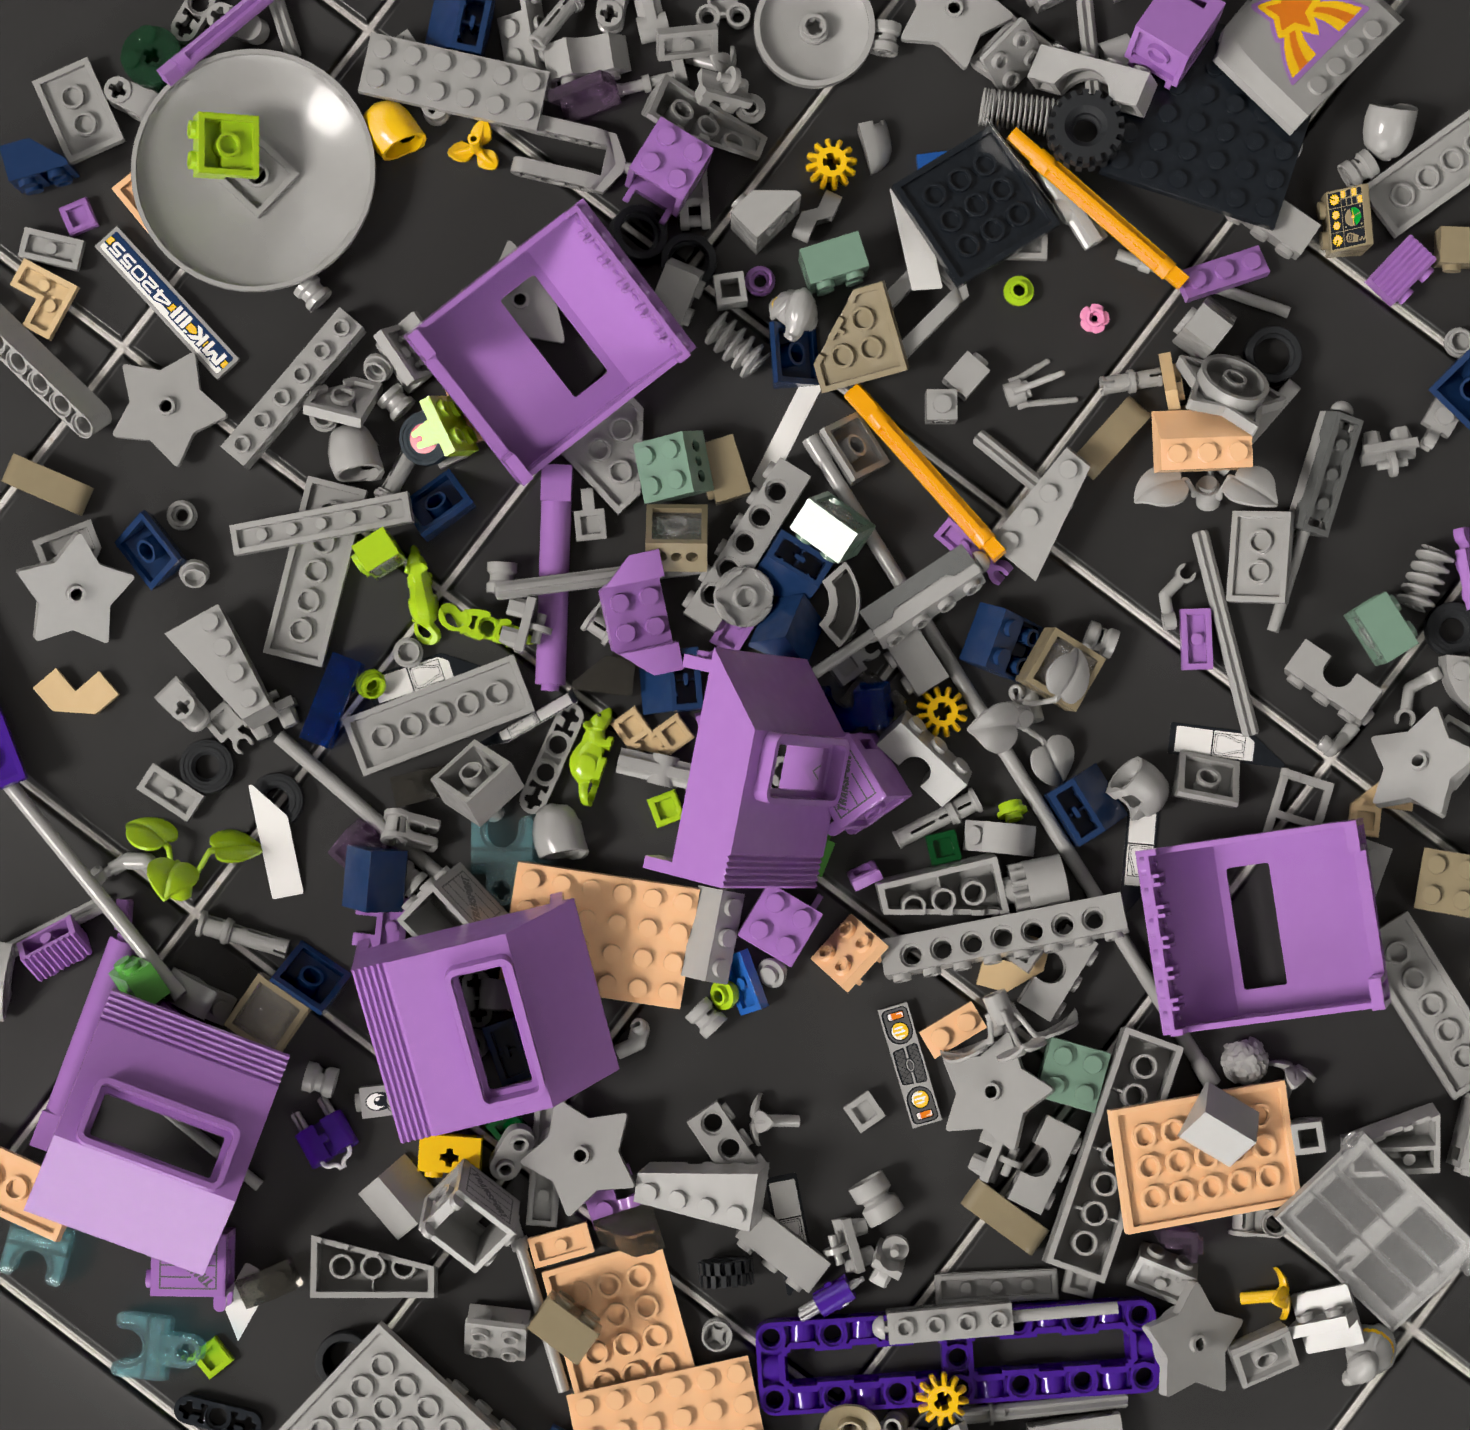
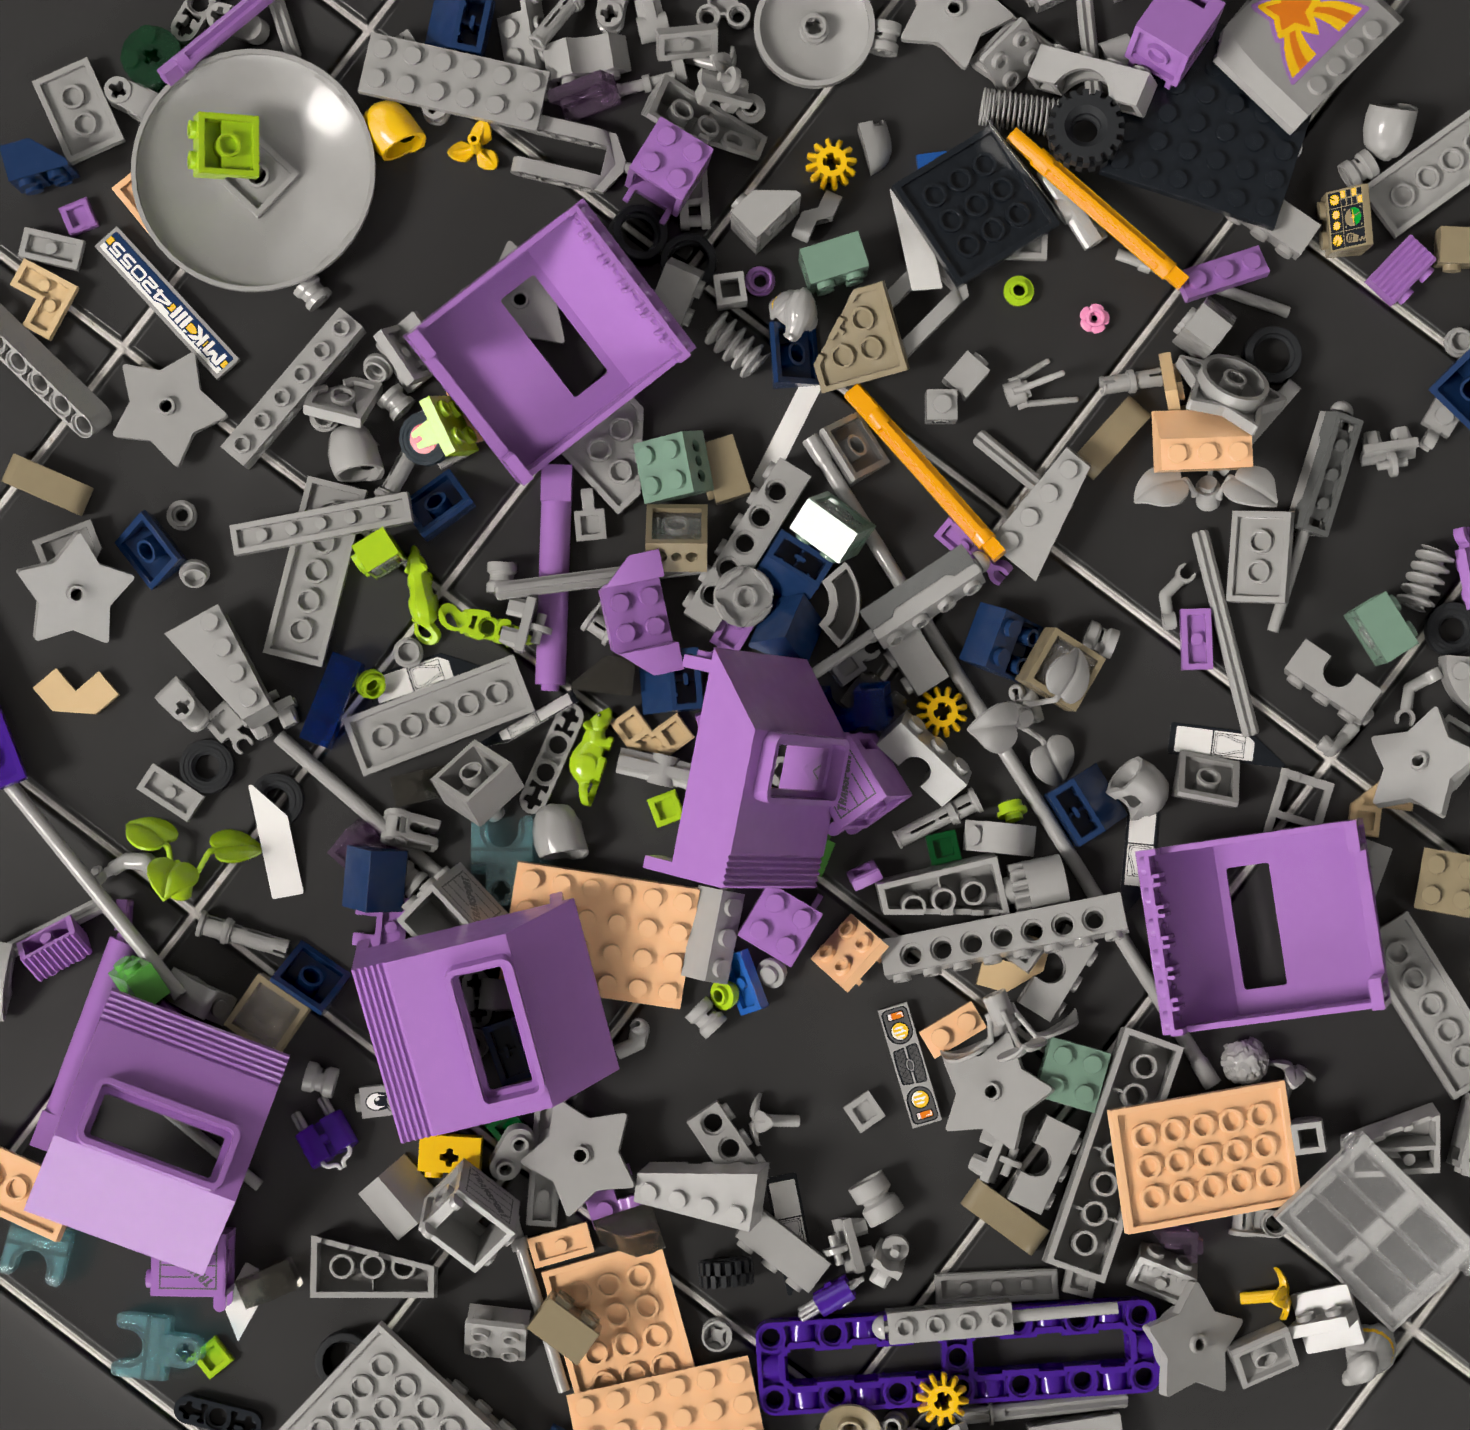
light grey slope [1177,1082,1259,1167] -> none

